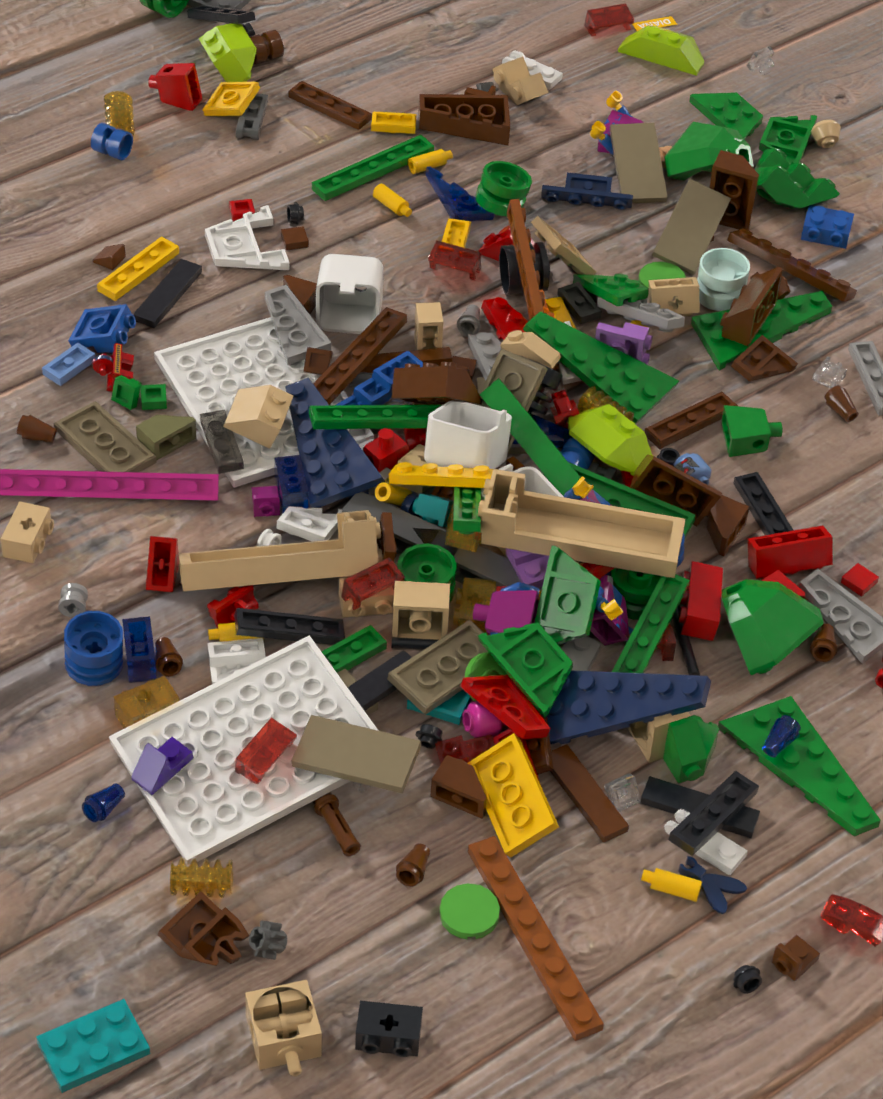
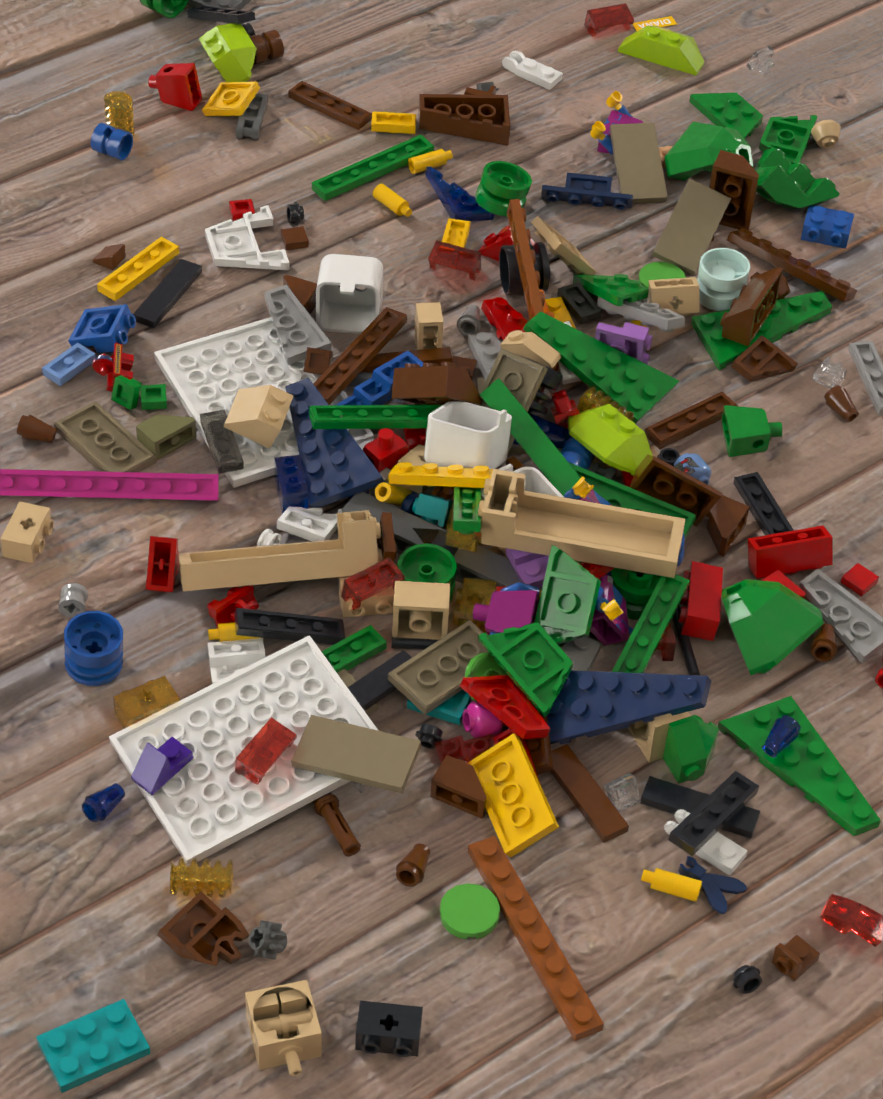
clear blue brick [122,616,157,683] -> none
reddish brown cone [155,637,183,677] -> none
magenta bracket [251,486,280,517] -> none
tan brick [493,57,548,105] -> none

